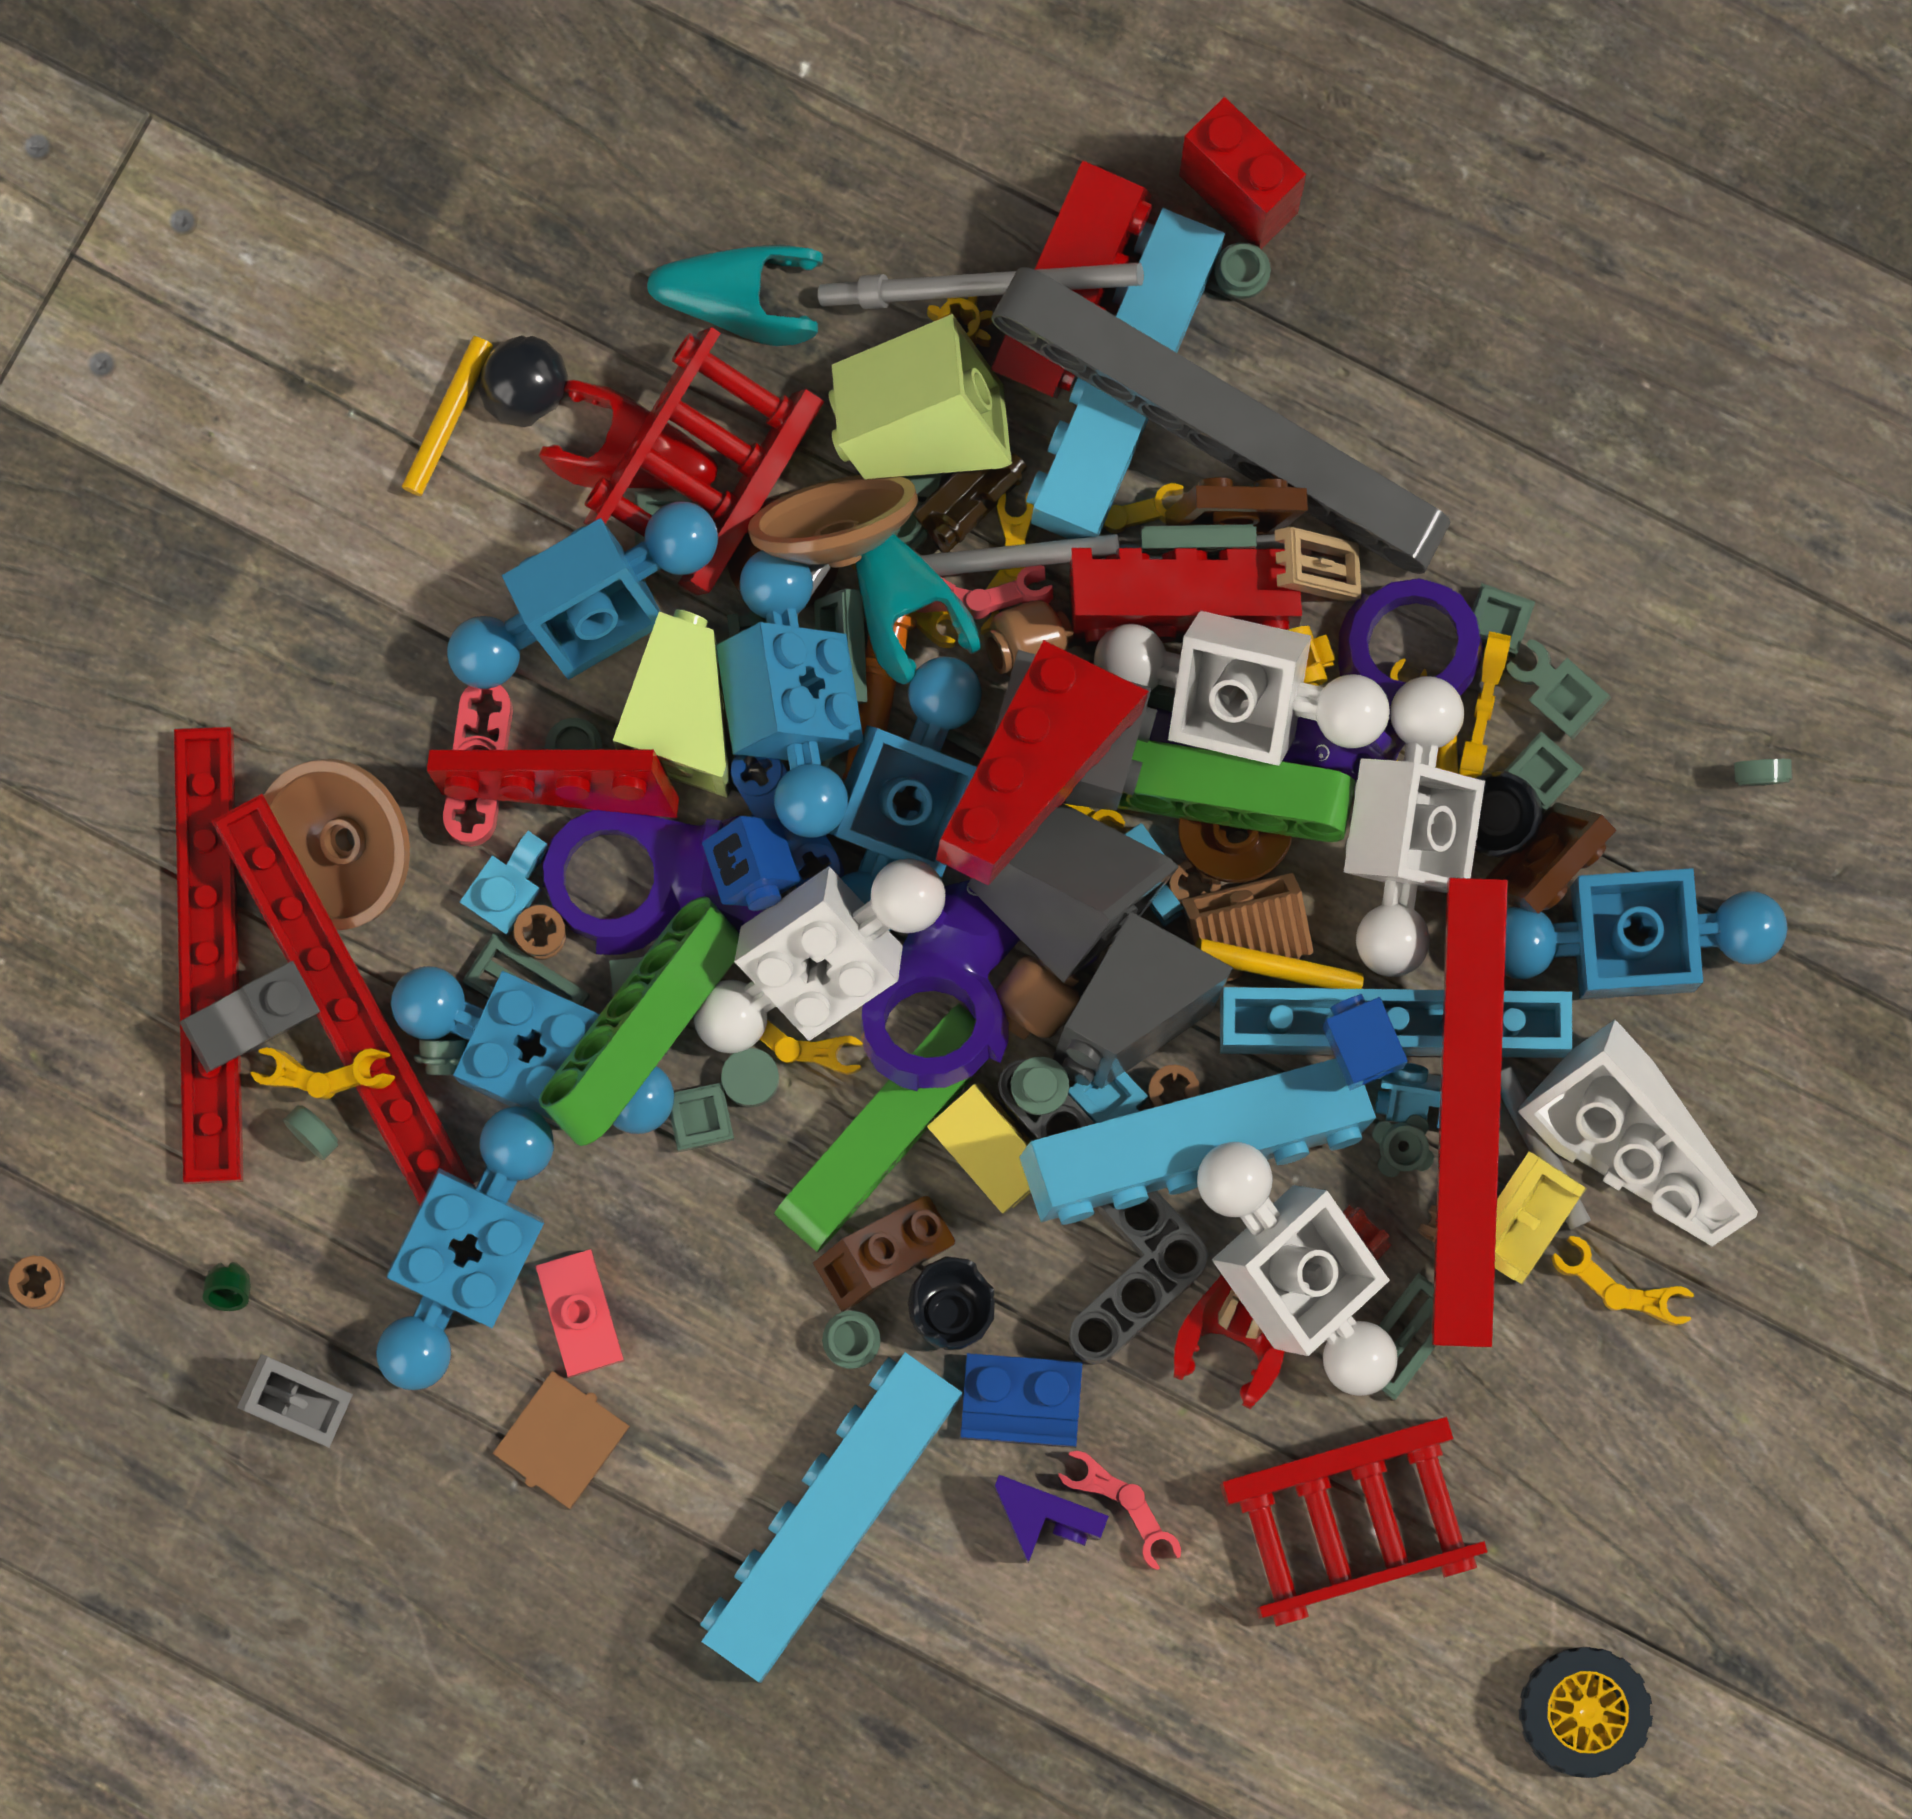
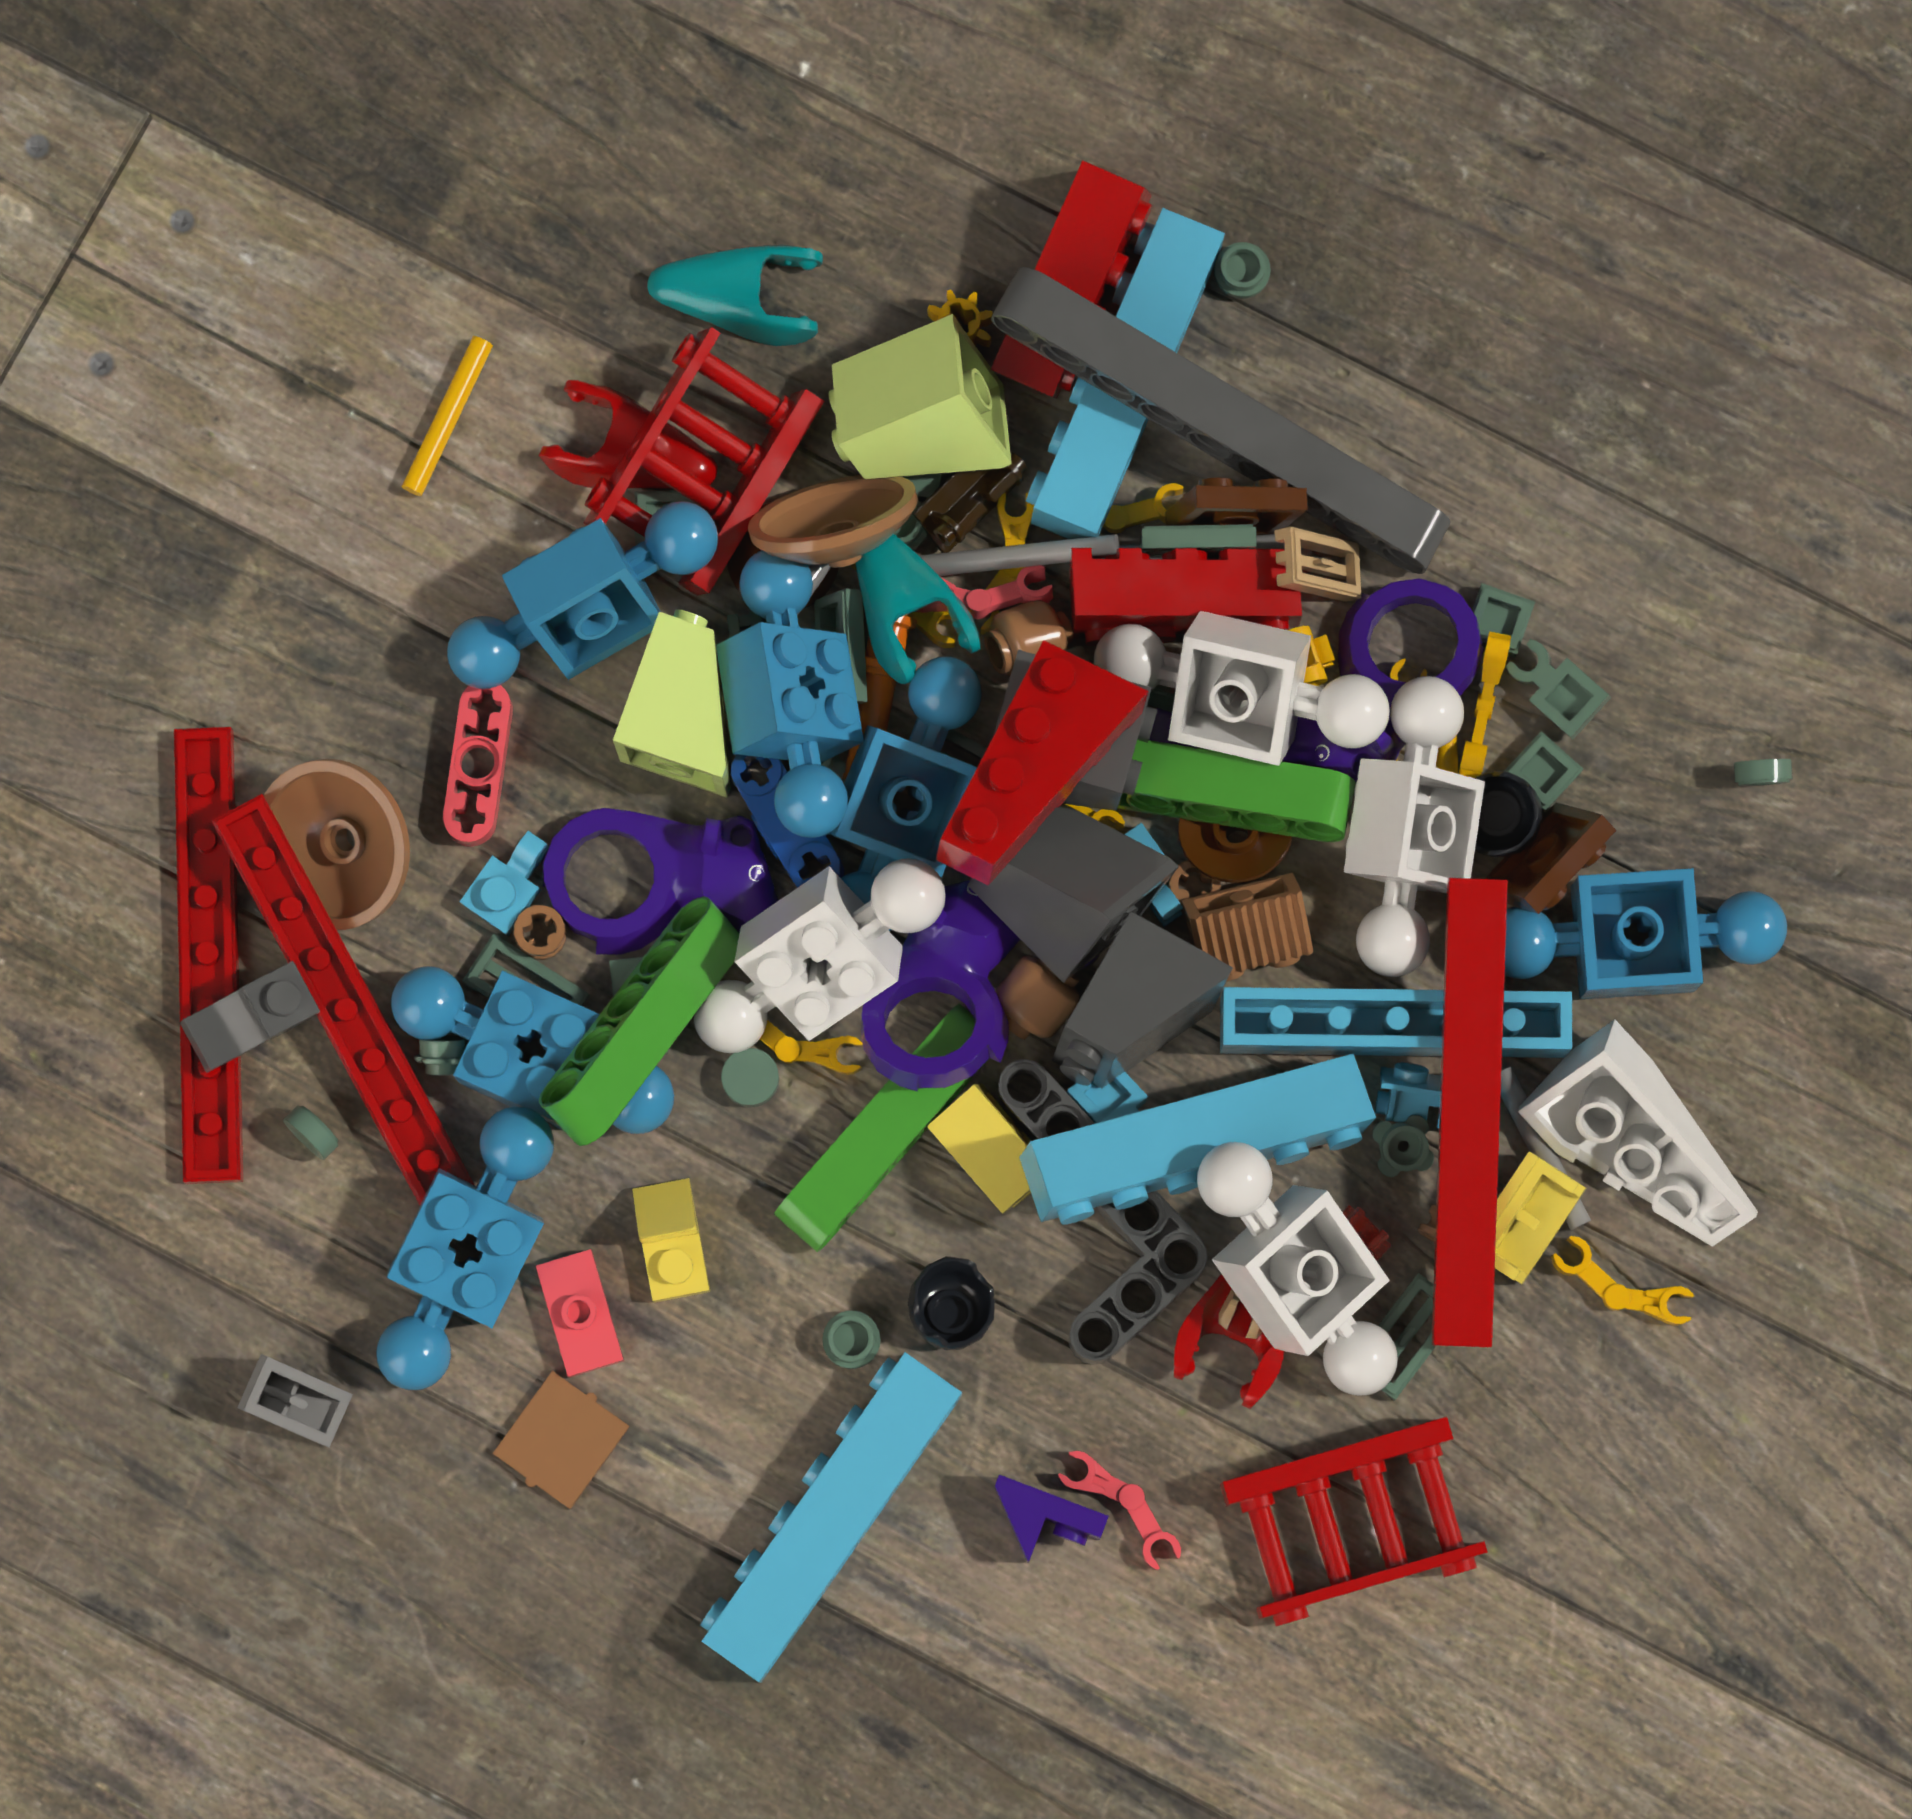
medium nougat bush [8,1255,65,1310] -> none
dark green hinge [202,1262,251,1311] -> none
yellow piece [251,1047,395,1100] -> none
red wing [427,749,679,818] -> none
black hair [478,335,568,427] -> none
sand green plate [545,718,603,750] -> none
sand green tile [670,1082,735,1152] -> none
blue brick [702,816,800,911] -> none
reddish brown bracket [813,1196,955,1312] -> none
light grey bar [818,263,1144,309] -> none
blue plate [960,1353,1083,1448] -> none
sand green plate [1011,1057,1069,1115] -> none
medium nougat bush [1147,1064,1200,1108] -> none
red brick [1179,96,1306,249] -> none
yellow bar [1195,938,1364,989] -> none
blue brick [1322,994,1408,1091] -> none
black wheel [1518,1647,1653,1778] -> none
none -> light yellow slope [632,1178,710,1303]

